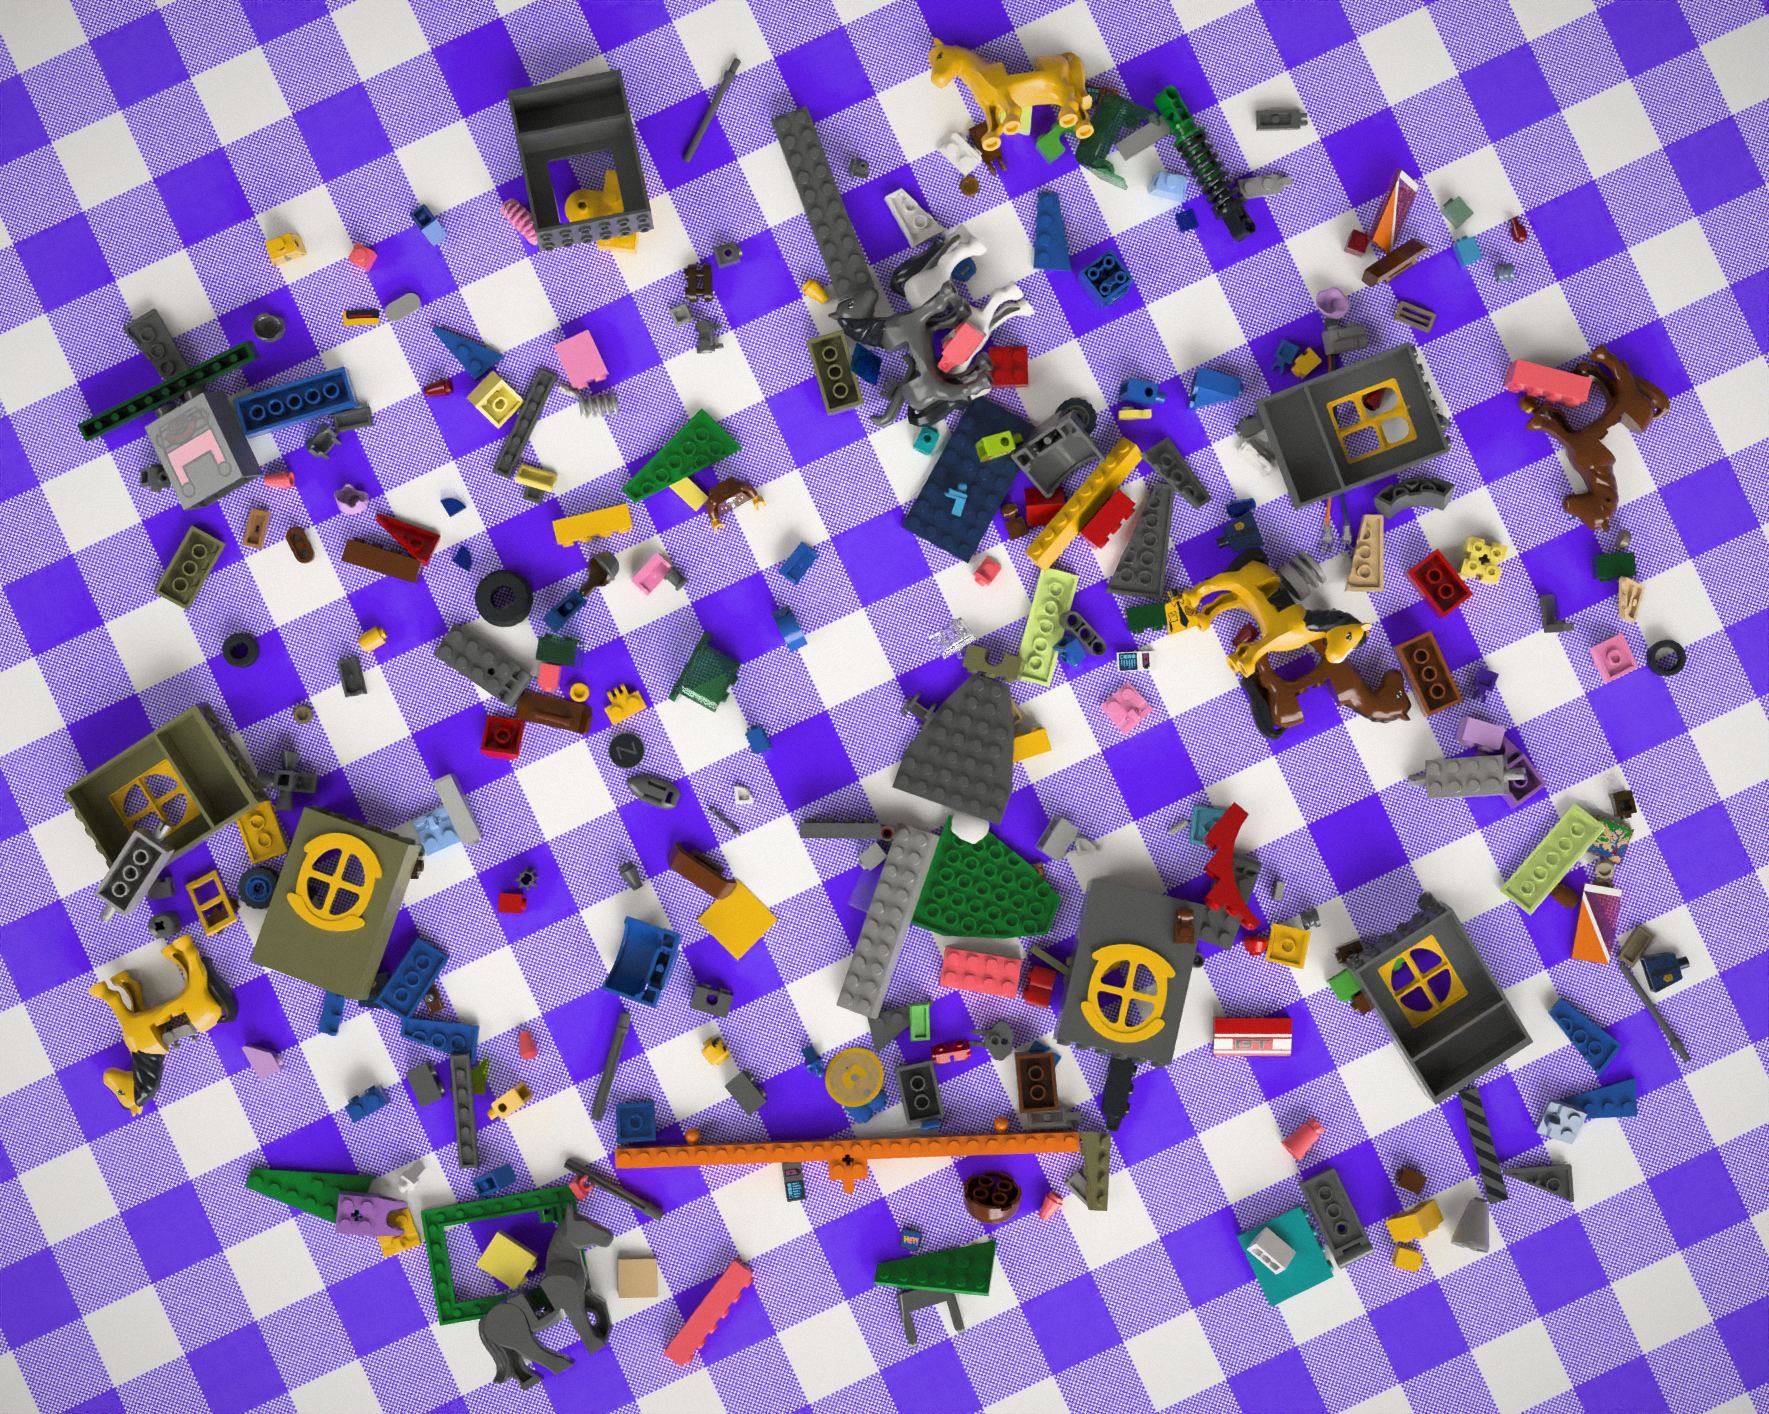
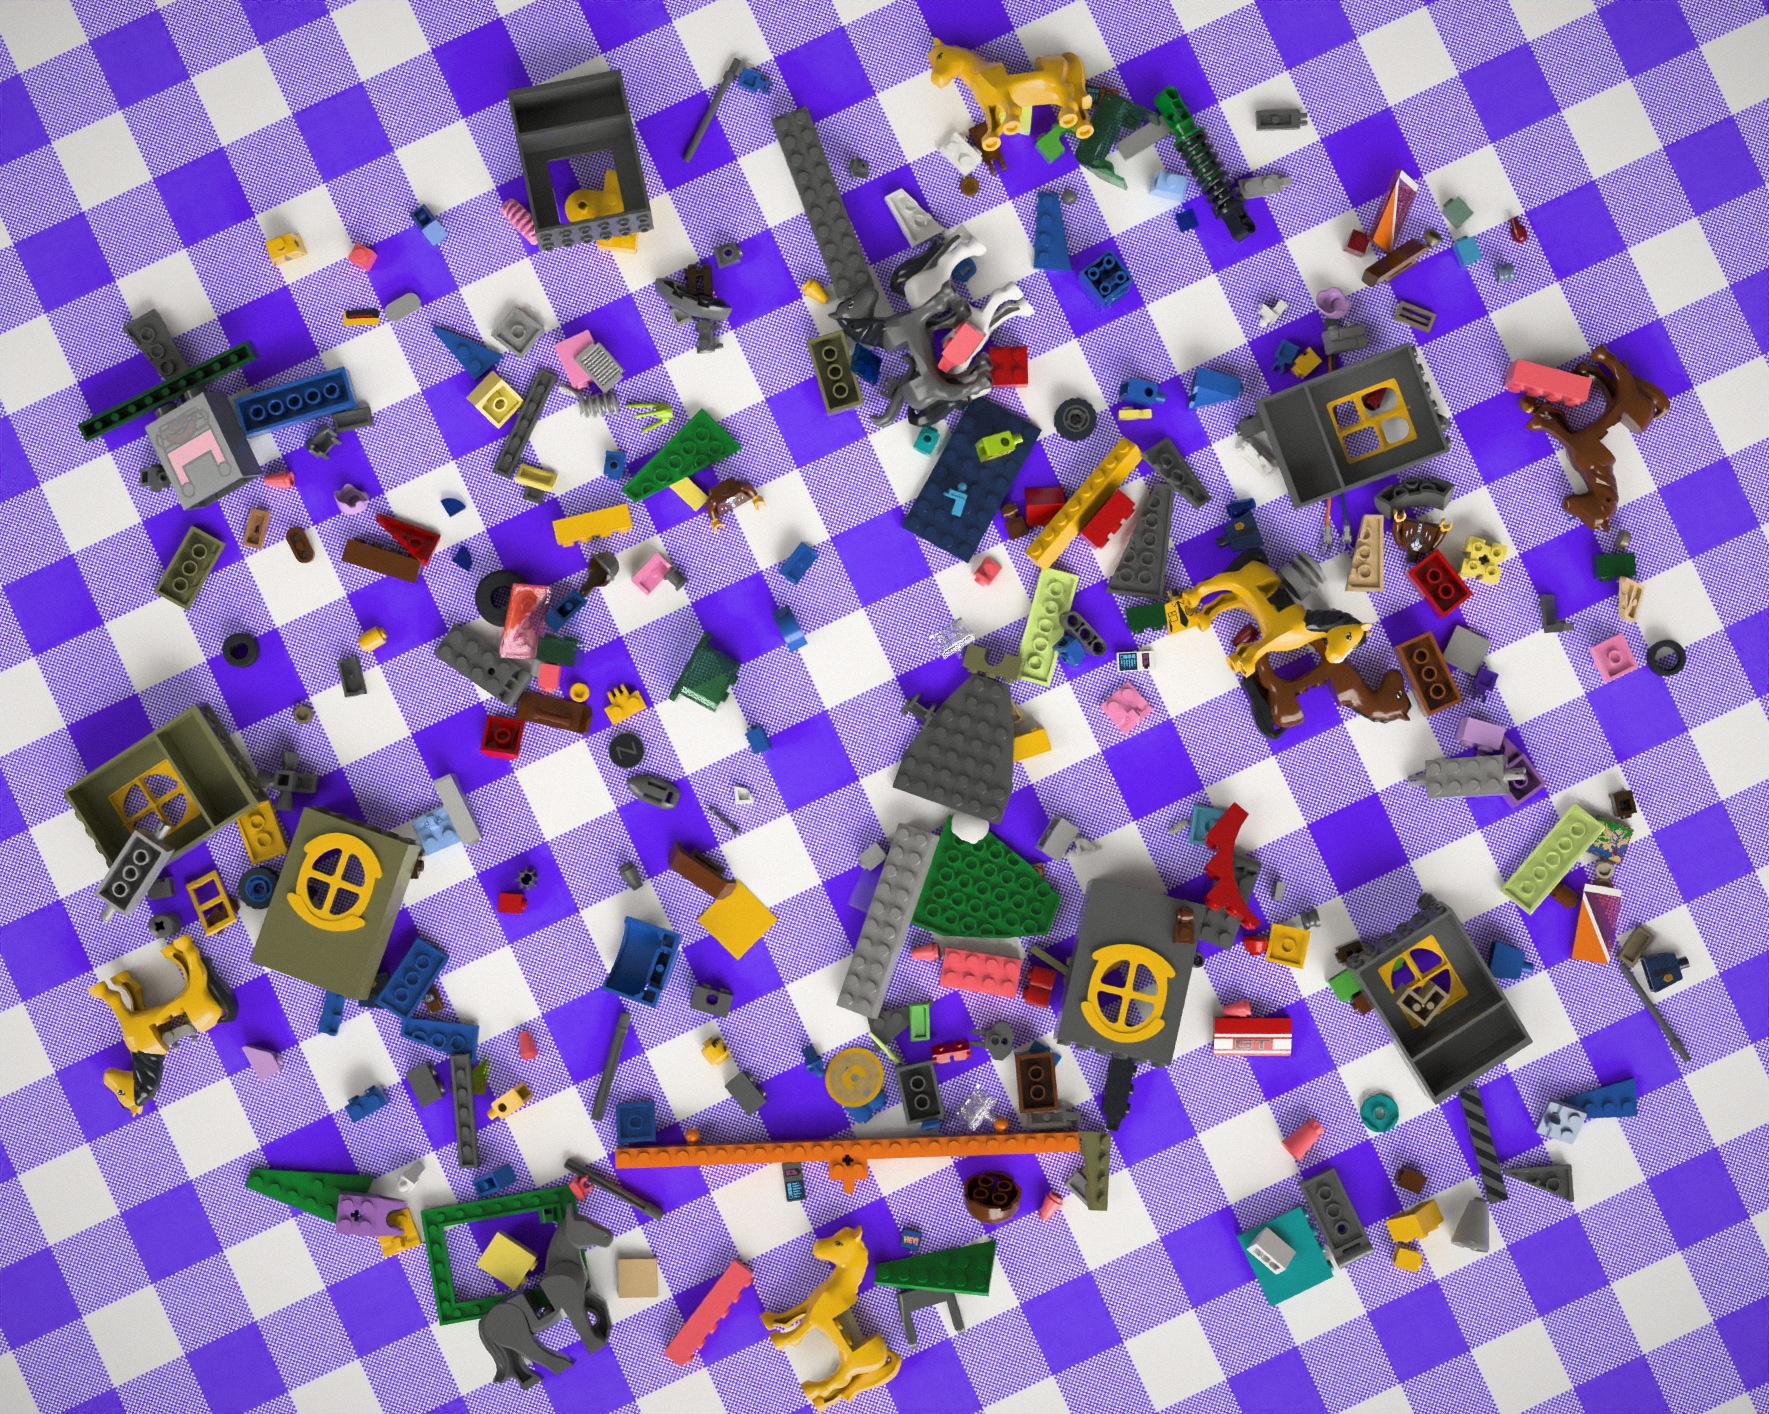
dark grey hair [252,312,285,343] -> none
dark red cone [424,377,454,397] -> none
dark grey hinge [800,819,895,841] -> none
dark grey piece [1011,410,1106,498] -> none
blue wing [1548,998,1622,1076] -> none
none -> light grey plate [491,306,545,360]
none -> clear pink tile [499,583,551,660]
none -> light grey window [574,342,625,394]
none -> blue brick [603,451,627,480]
none -> lime plant [626,402,673,433]
none -> dark grey brick [655,278,732,321]
none -> blue plate [737,67,773,95]
none -> yellow animal [759,1225,902,1413]
none -> yellowish green piece [868,1031,901,1065]
none -> coral cone [911,942,940,961]
none -> clear plate [956,1084,998,1131]
none -> dark grey hinge [1062,188,1078,205]
none -> coral cone [1222,999,1252,1018]
none -> white piece [1258,299,1288,328]
none -> teal tile [1360,1094,1399,1133]
none -> dark tan brick [1389,980,1450,1026]
none -> reddish brown torso [1391,509,1452,564]
none -> dark tan tile [1422,229,1442,246]
none -> light grey tile [1442,625,1492,676]
none -> blue torso [1487,940,1534,979]

